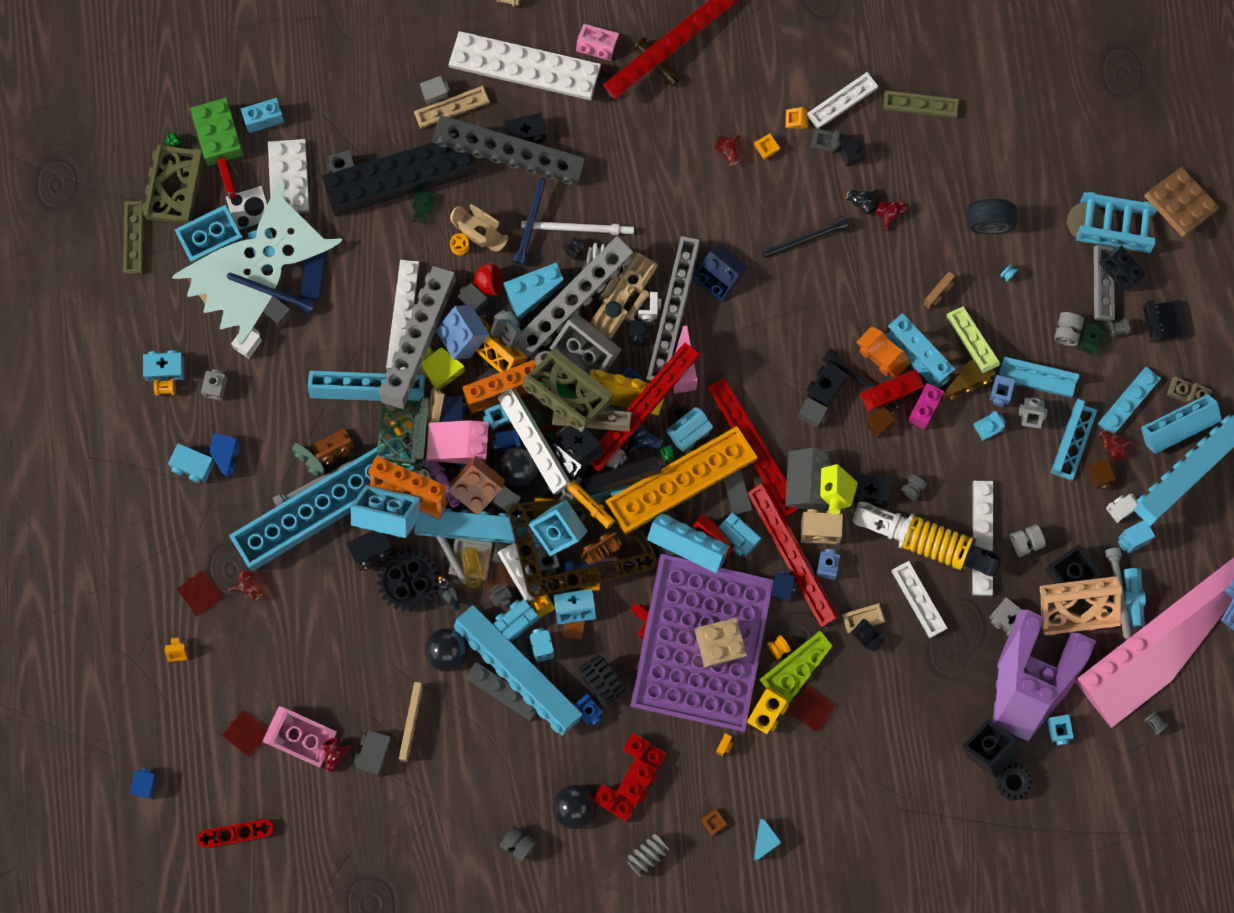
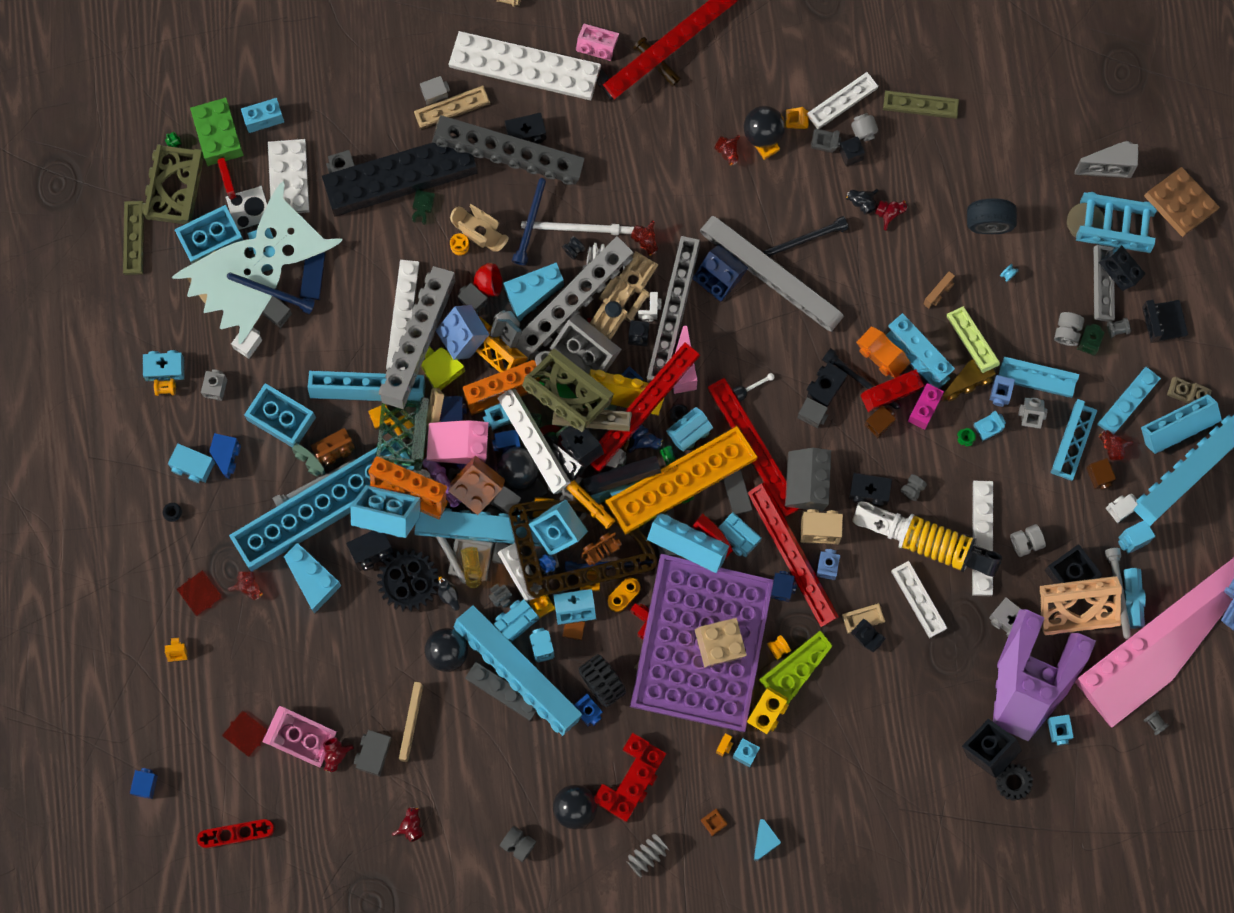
clear red piece [788,686,835,732] -> none
neon yellow torso [820,464,858,515] -> none
none -> black plate [162,503,182,522]
none -> medium azure brick [244,383,316,448]
none -> medium azure wedge [284,543,341,614]
none -> light orange plate [368,404,393,430]
none -> dark red animal [392,807,424,843]
none -> blue plate [539,554,556,573]
none -> light orange plate [608,578,640,612]
none -> clear red animal [631,220,658,256]
none -> light grey beam [700,216,844,332]
none -> hinge [731,373,775,402]
none -> medium azure brick [733,738,760,767]
none -> black piece [743,106,785,148]
none -> light grey head [851,113,878,142]
none -> green plate [957,428,976,447]
none -> light grey slope [1075,141,1138,178]

